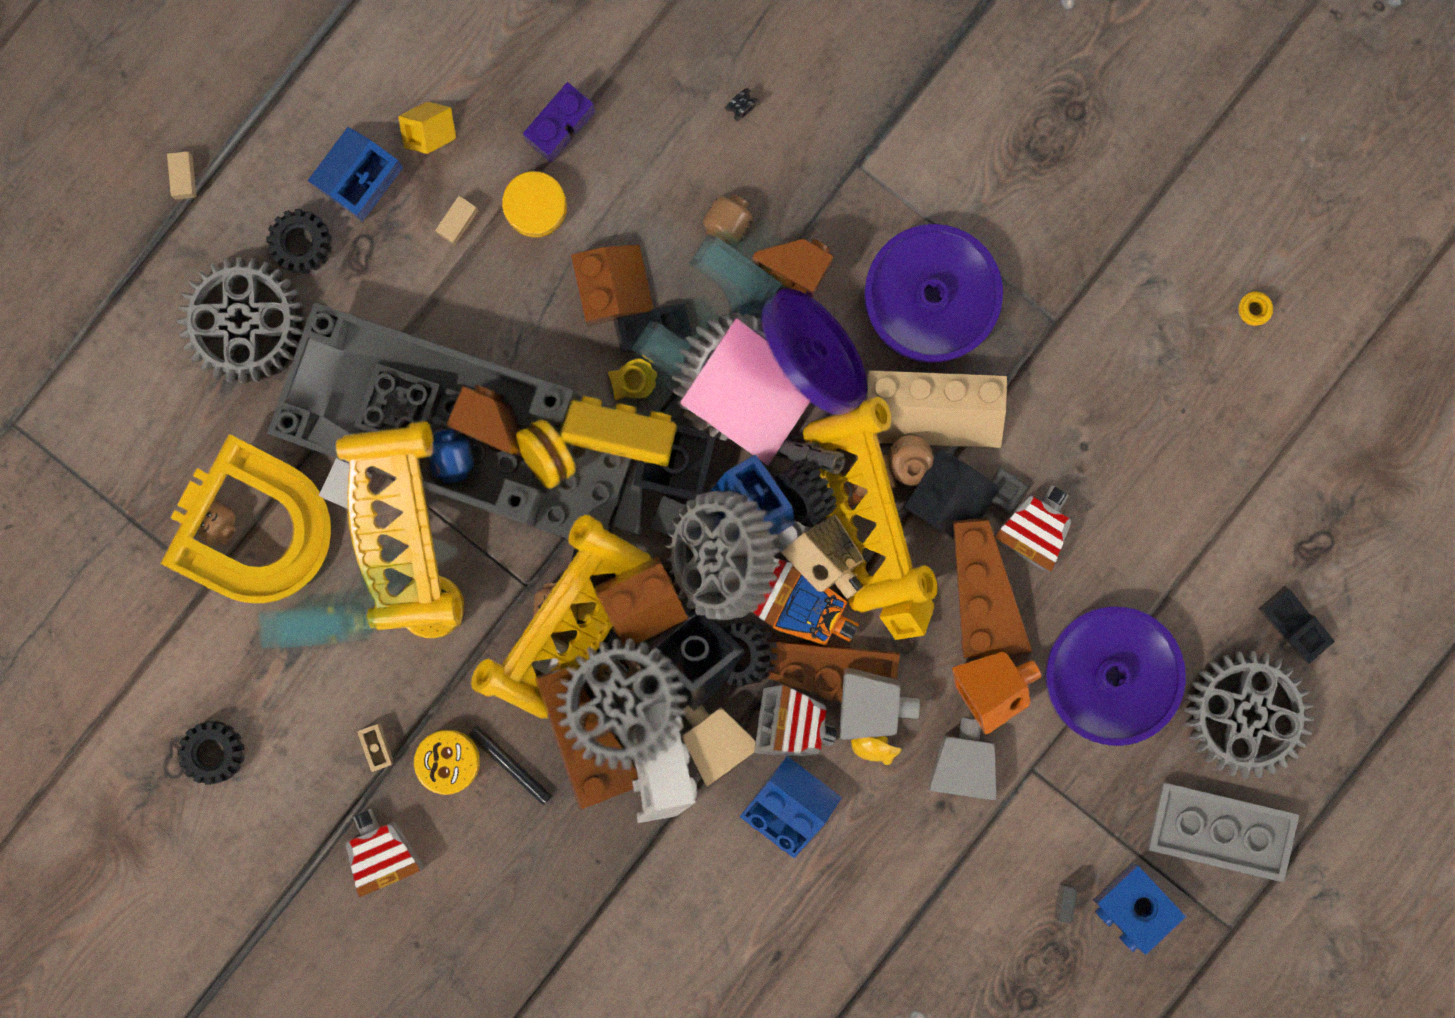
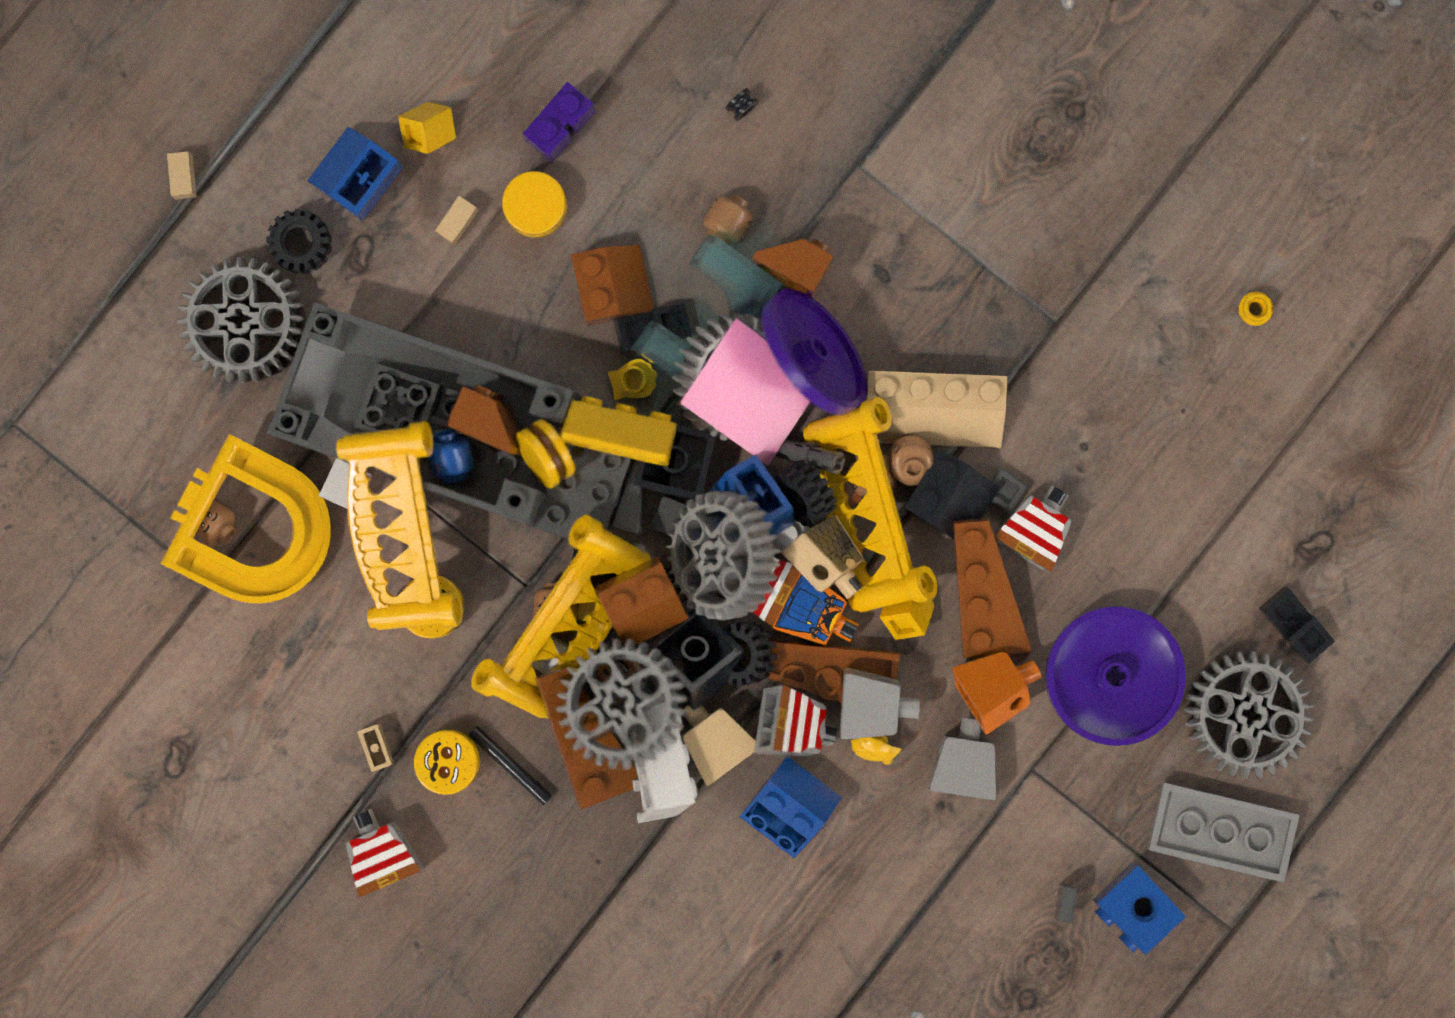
black tyre [177,721,245,785] -> none
clear light blue arch [259,605,374,649] -> none
dark purple dish [864,224,1003,363] -> none

